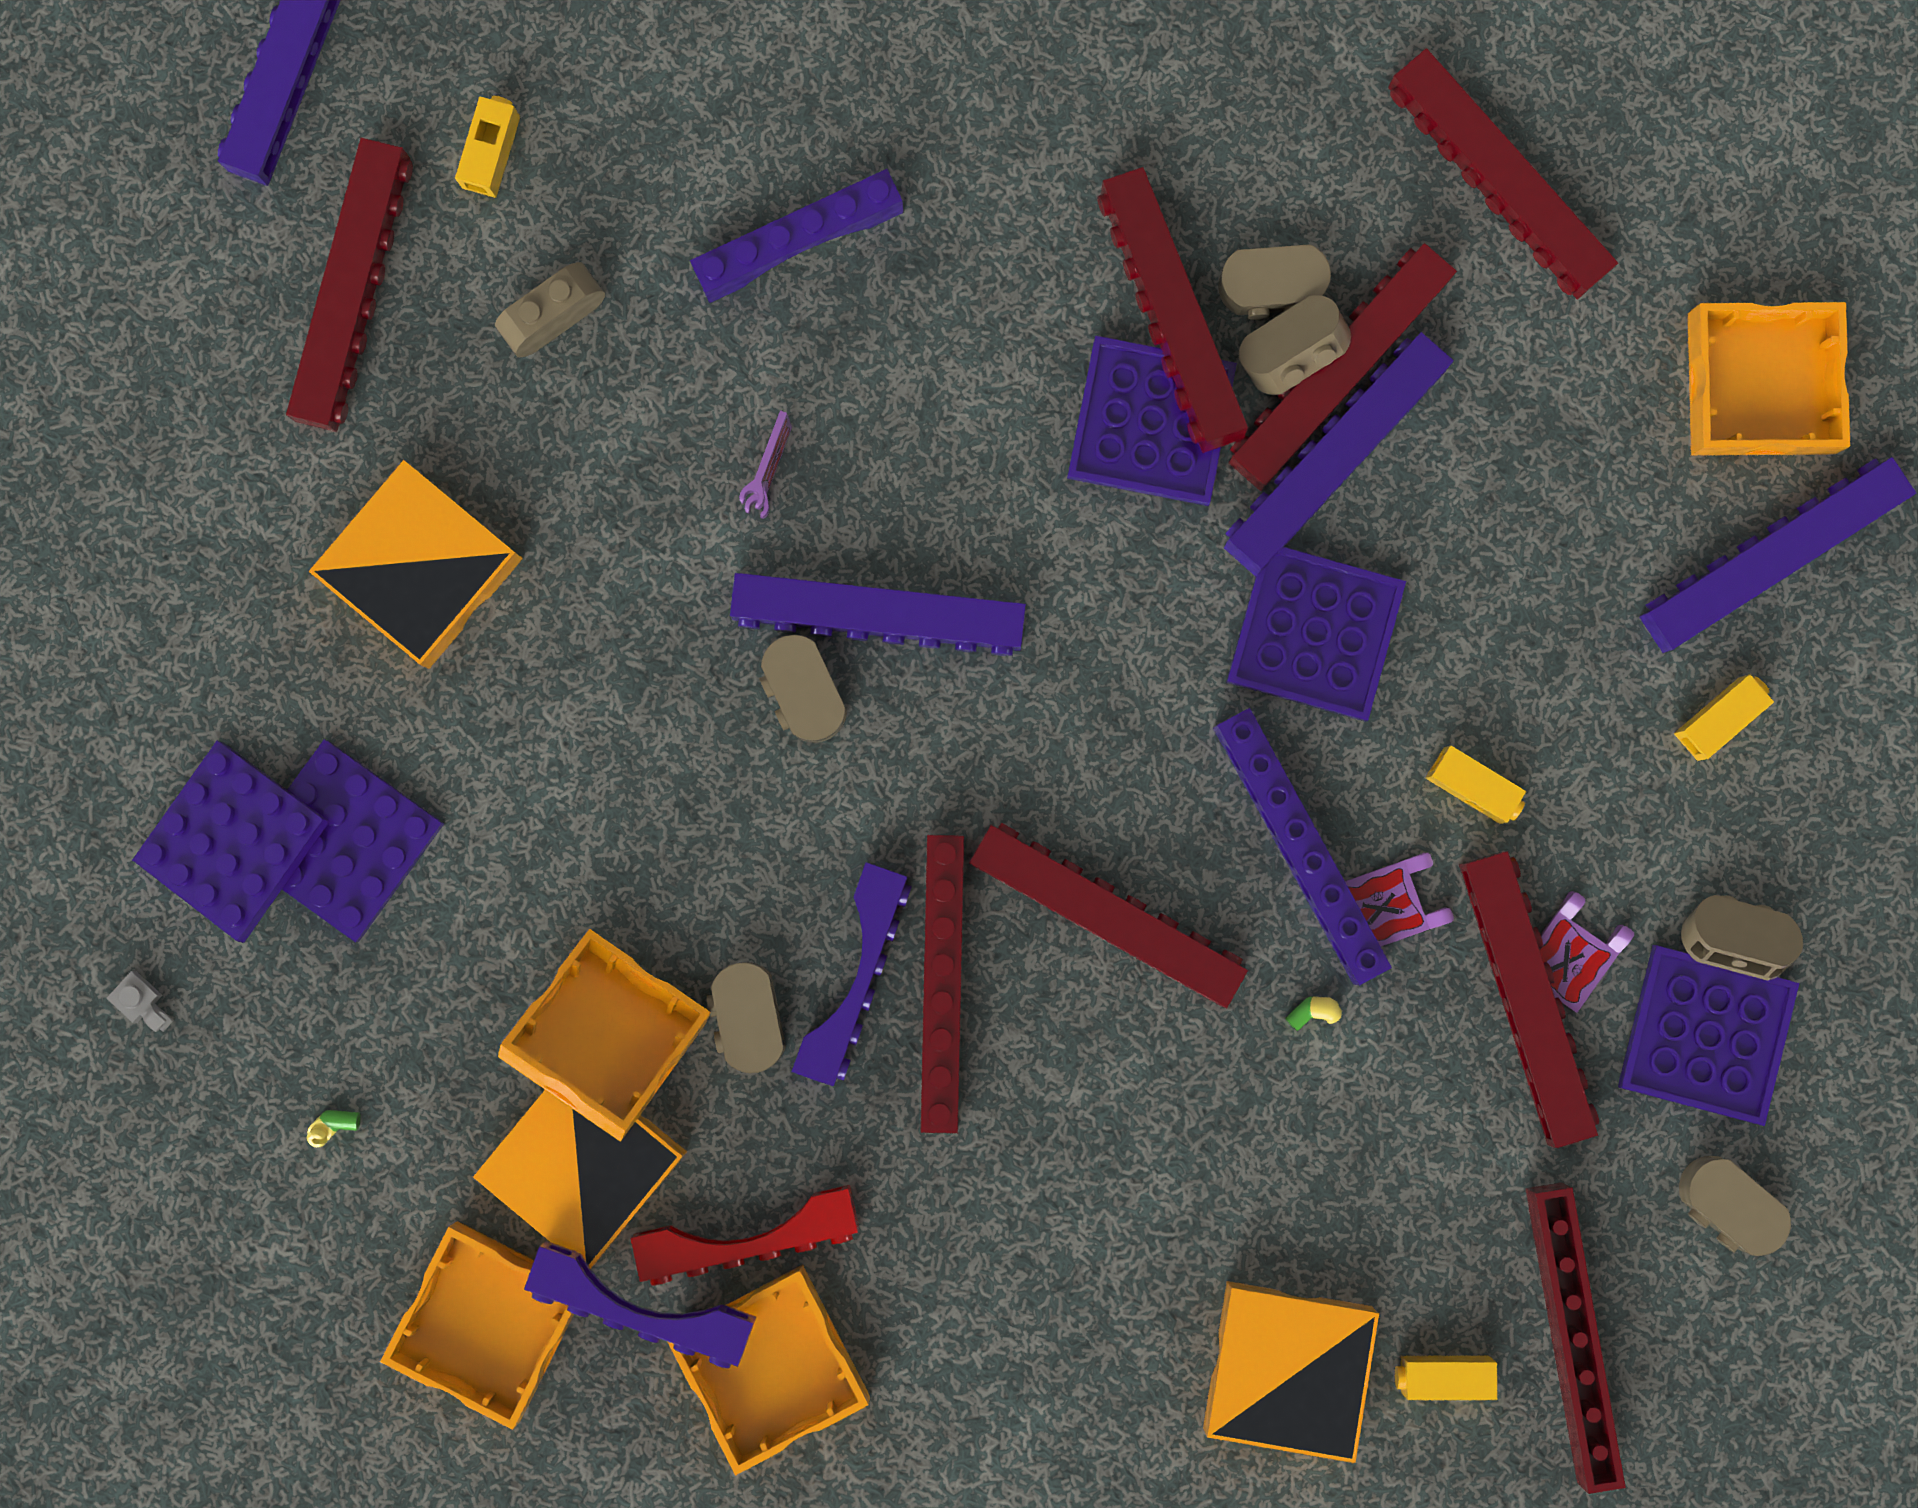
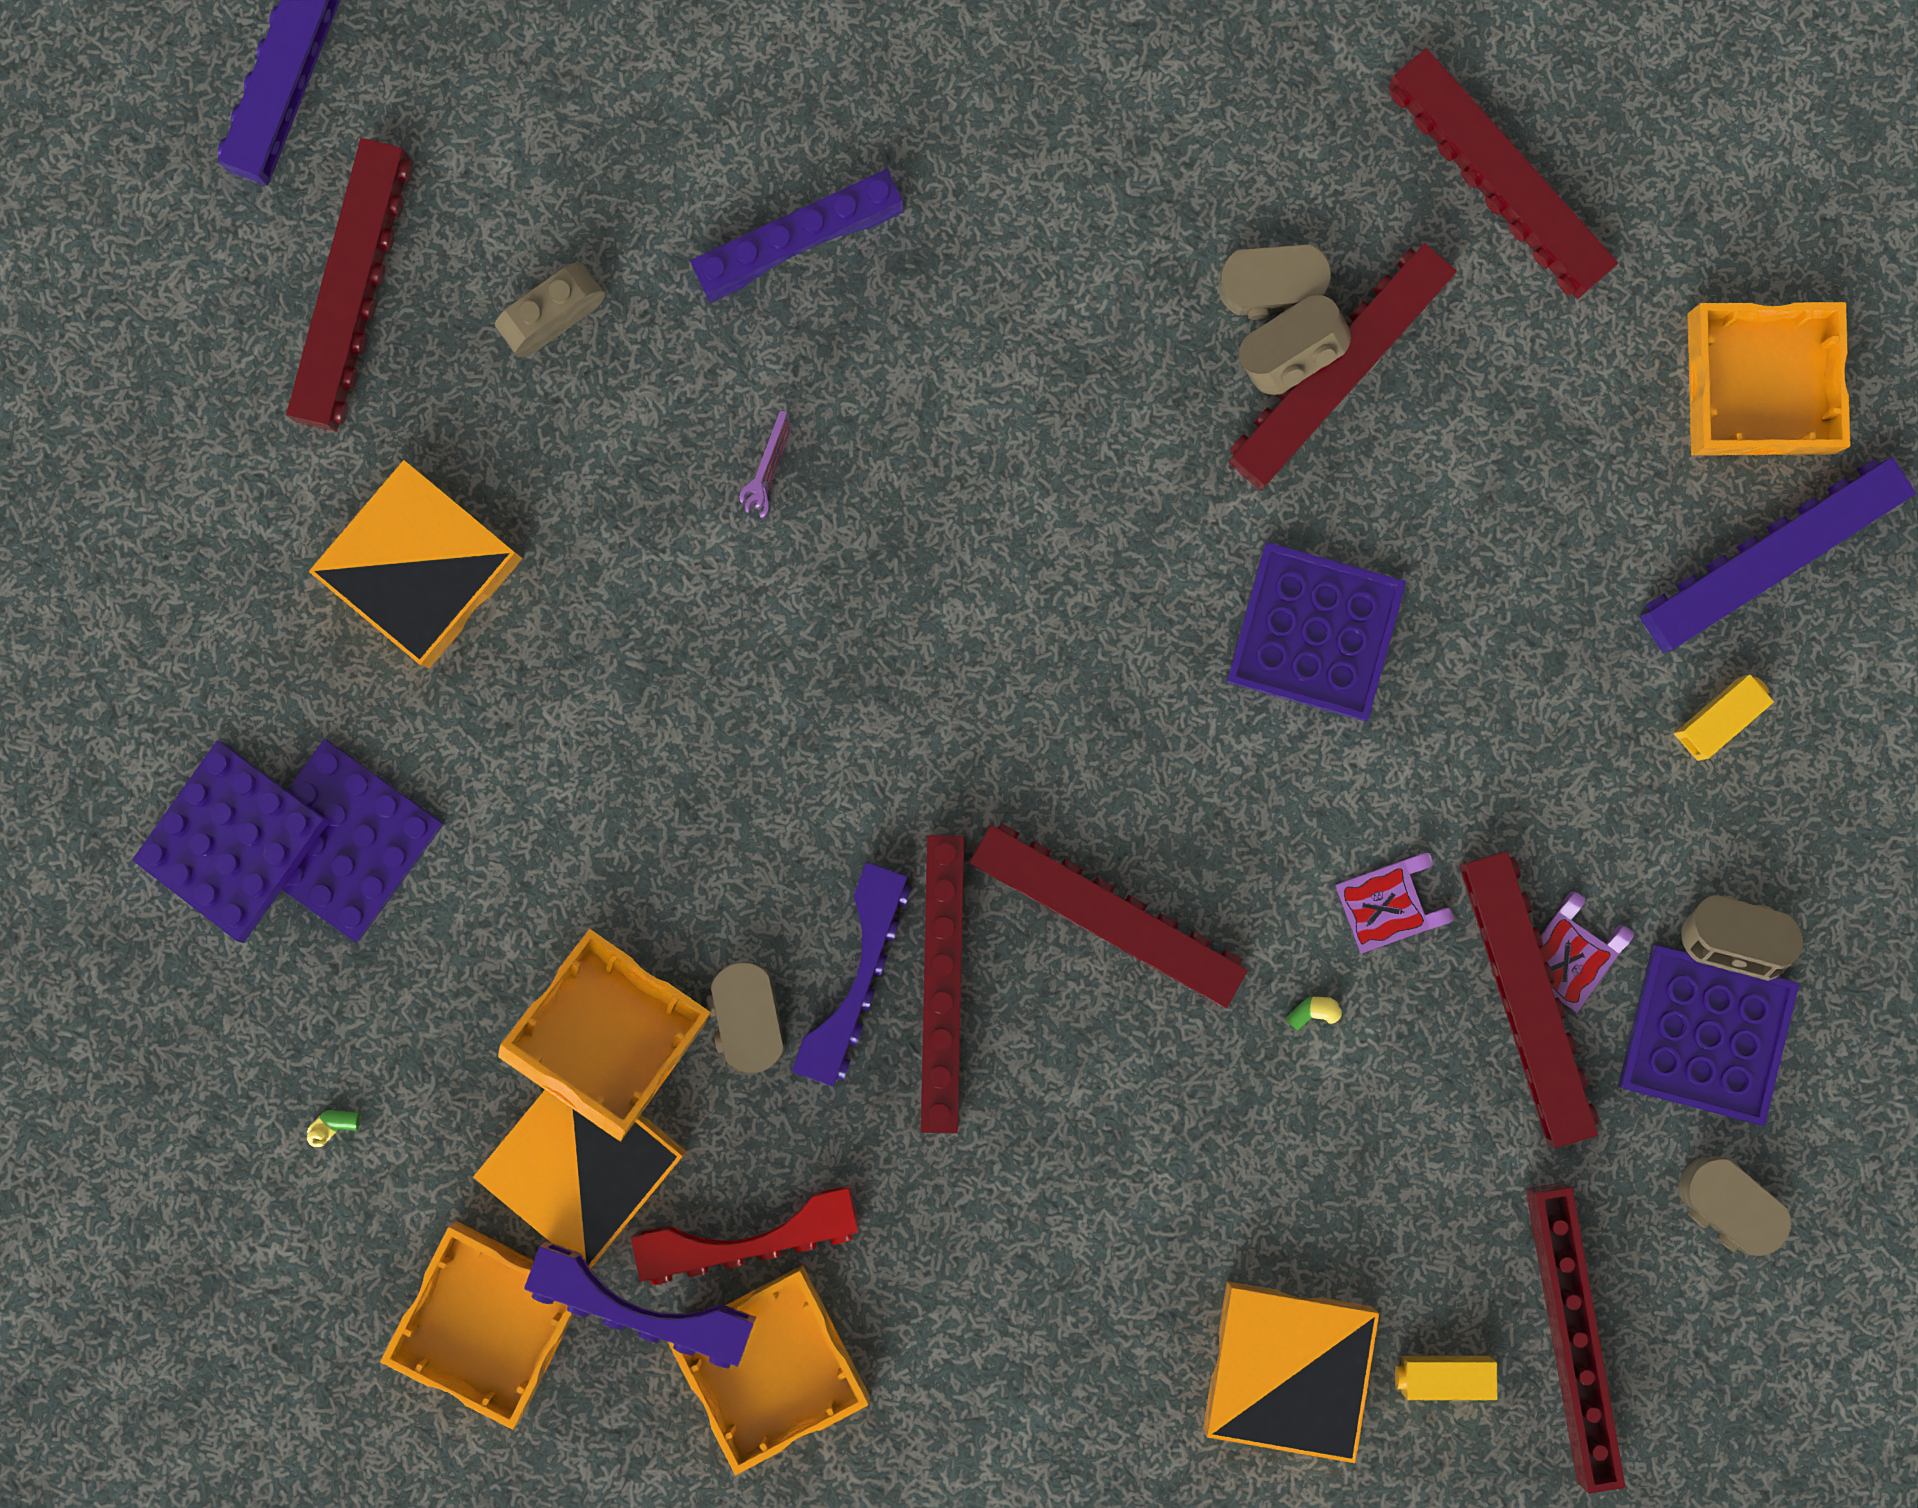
light grey plate [106,971,174,1032] -> none
yellow brick [455,96,520,198] -> none
dark purple brick [730,573,1026,656] -> none
dark tan brick [759,635,847,743] -> none
dark purple plate [1067,336,1237,506] -> none
dark red brick [1097,167,1248,453] -> none
dark purple brick [1213,708,1392,986] -> none
dark purple brick [1224,332,1454,577] -> none
yellow brick [1425,745,1526,824] -> none

